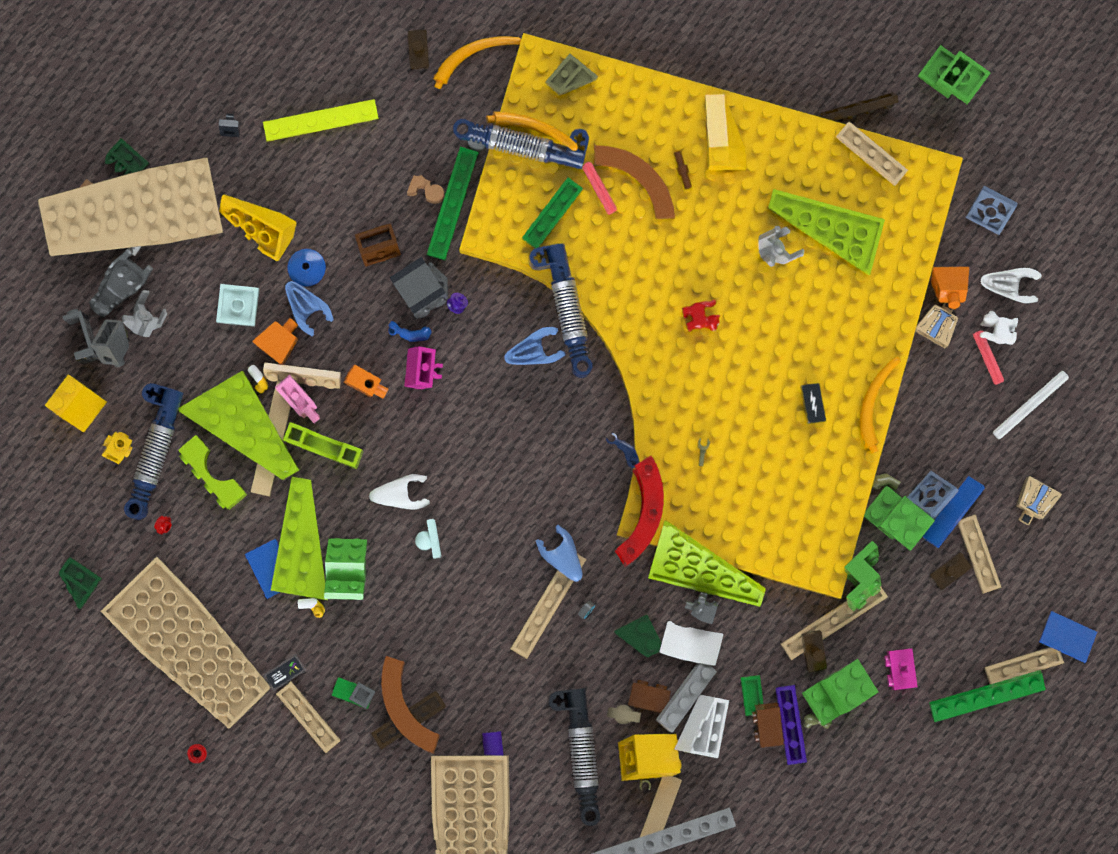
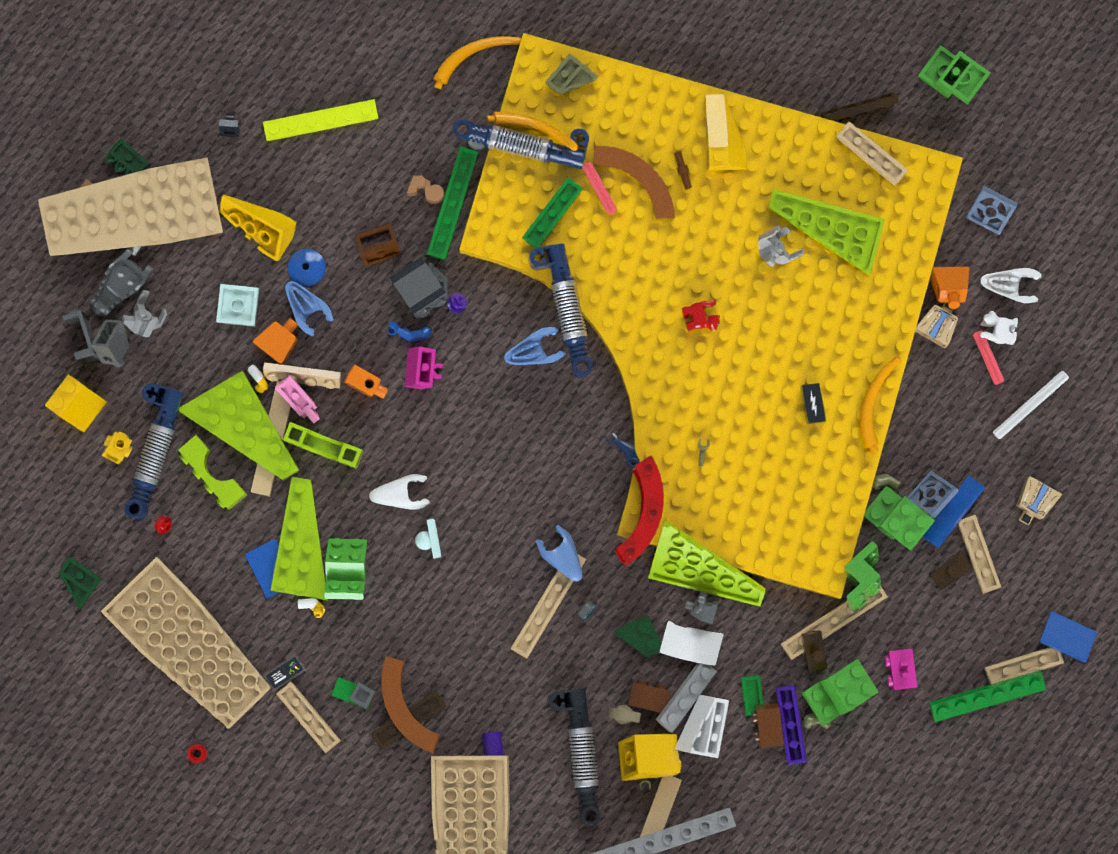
dark brown tile [408,30,429,69] -> none

